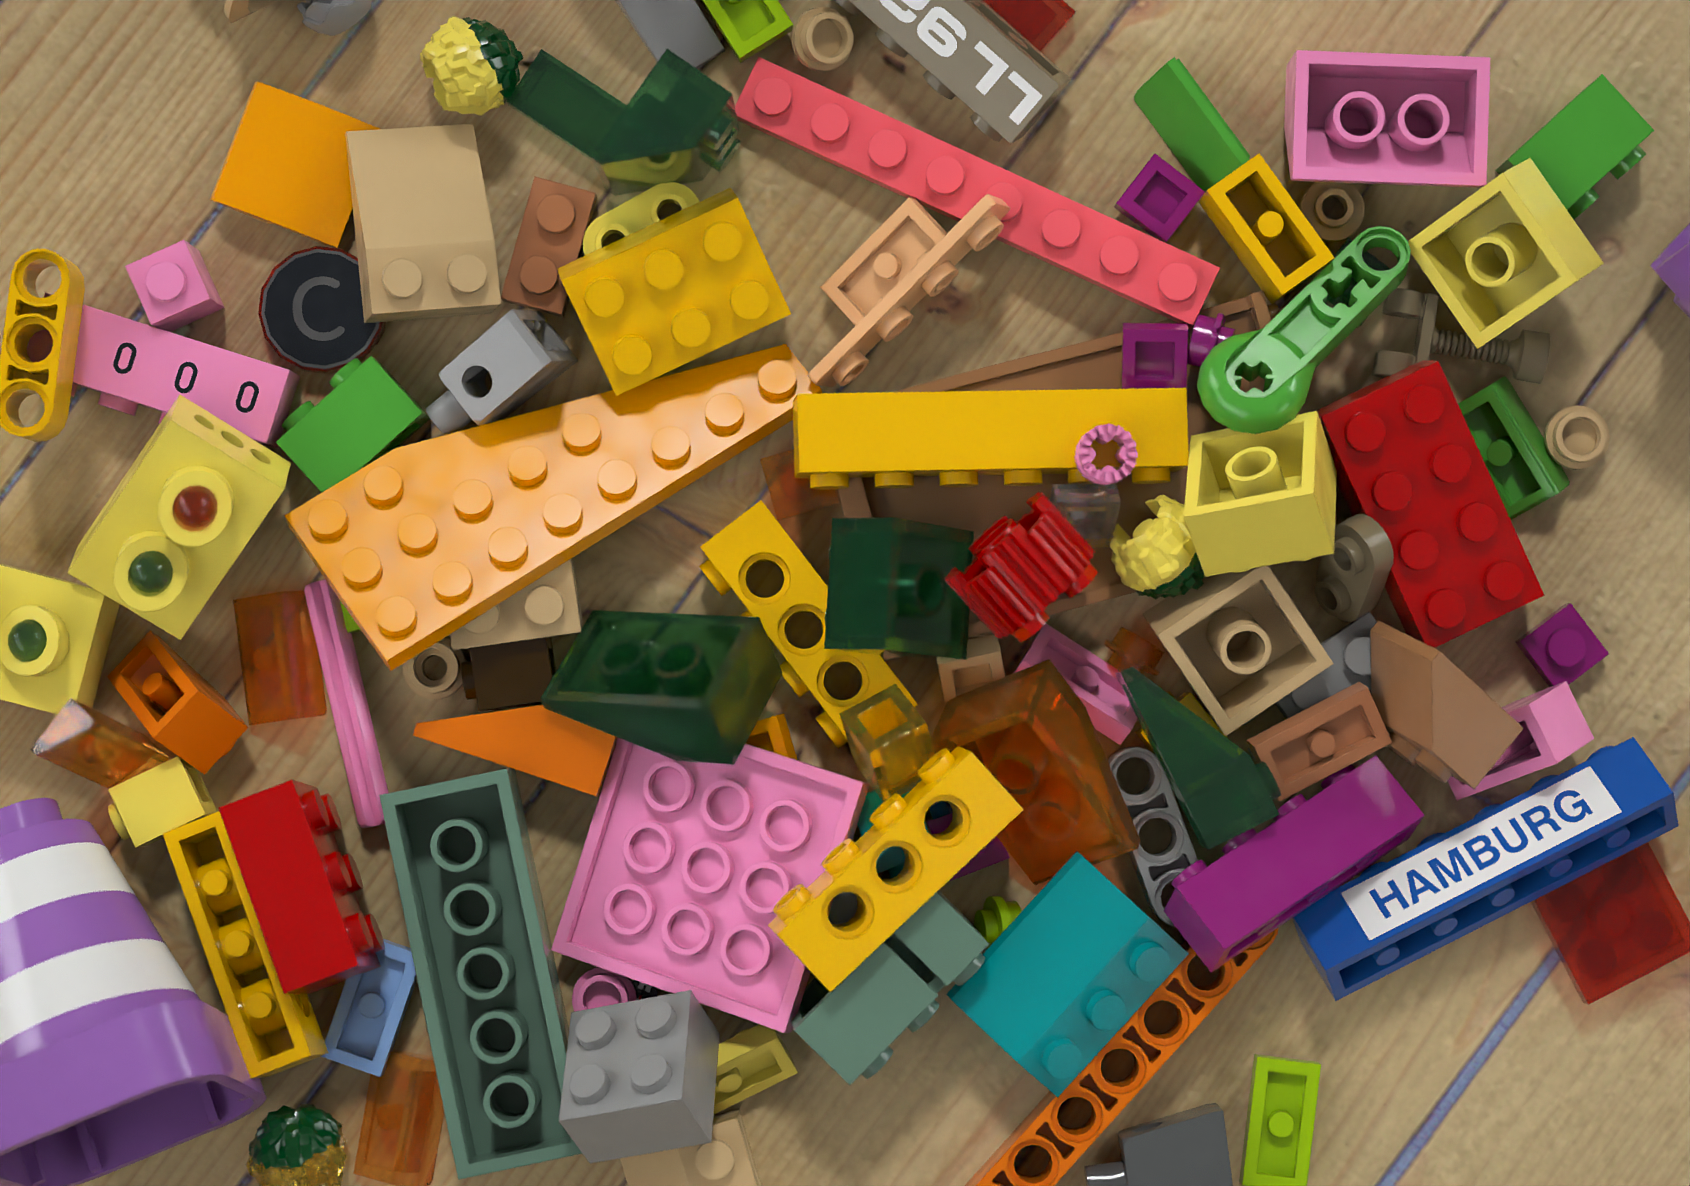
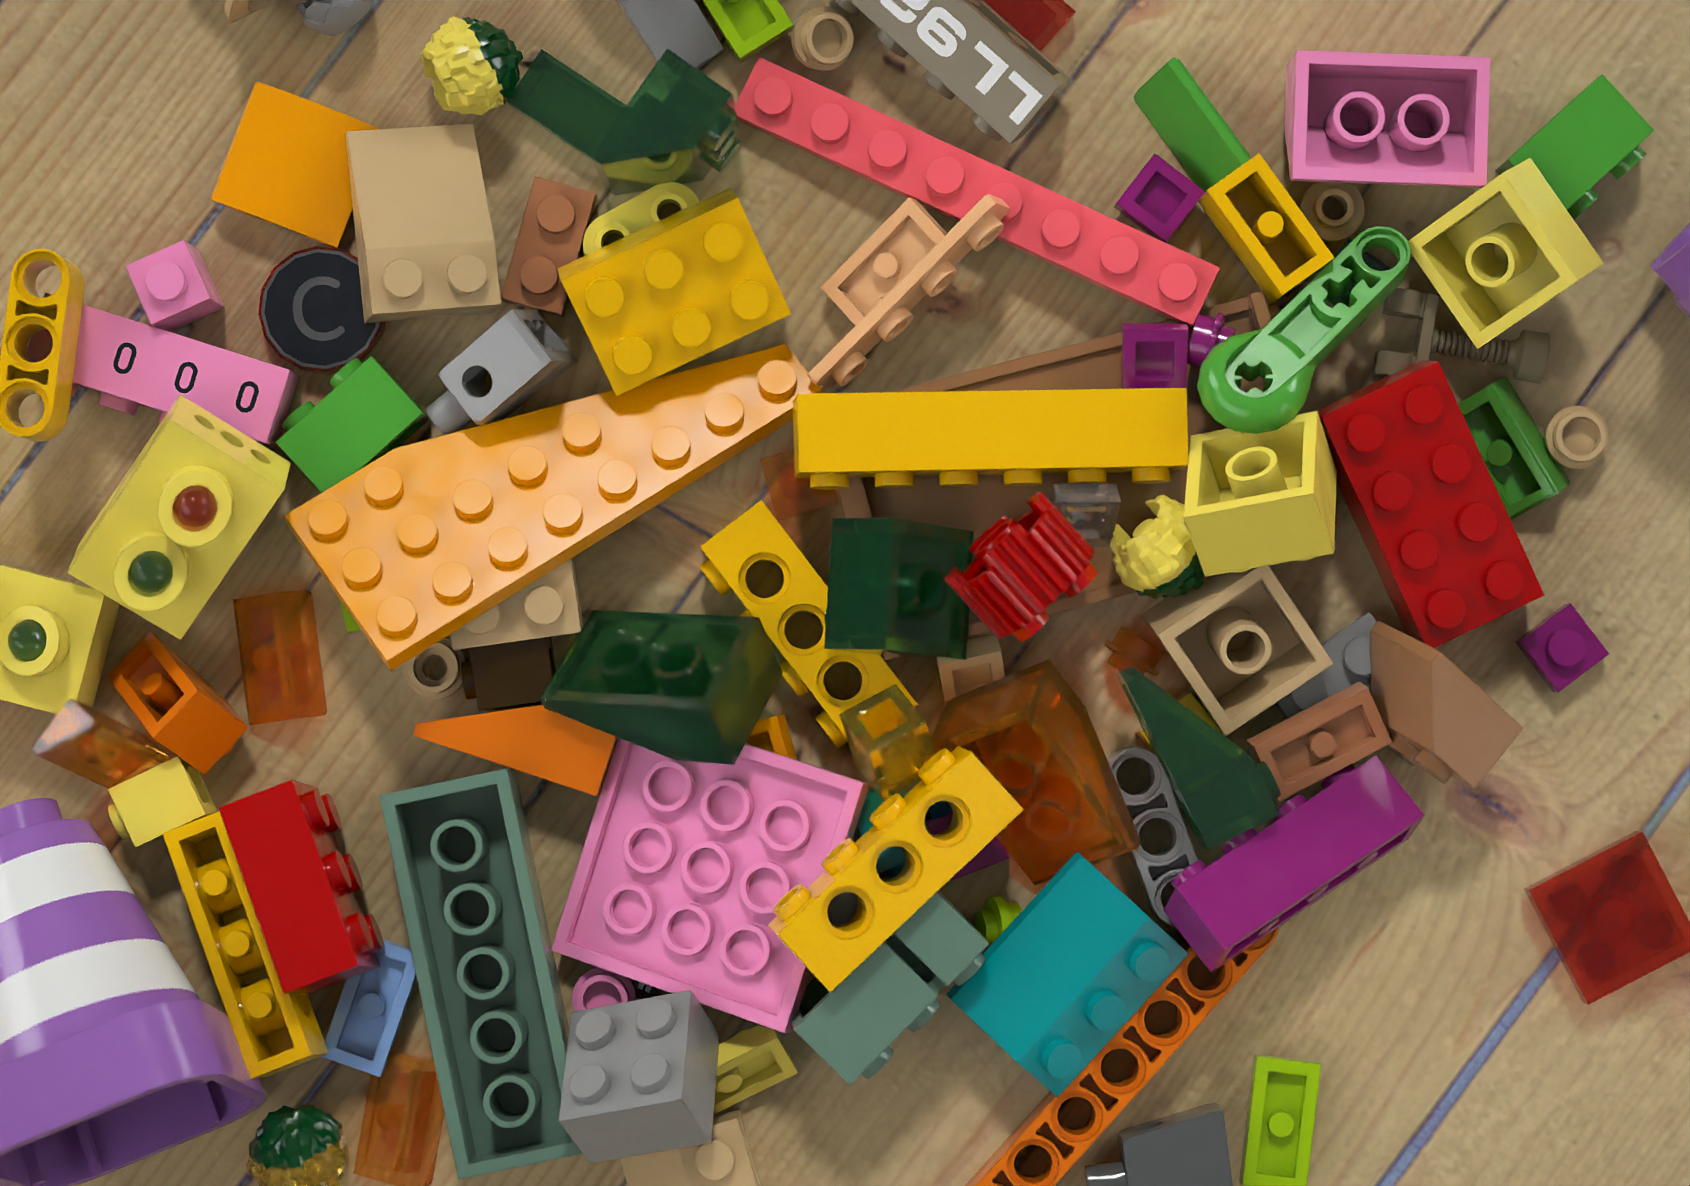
bright pink axle [304,579,388,828] -> none
bright pink plate [1012,623,1152,745] -> none
bright pink bush [1074,423,1138,485] -> none
blue brick [1293,737,1679,1001] -> none
dark tan plate [1315,514,1394,622] -> none
bright pink slope [1448,681,1594,800] -> none

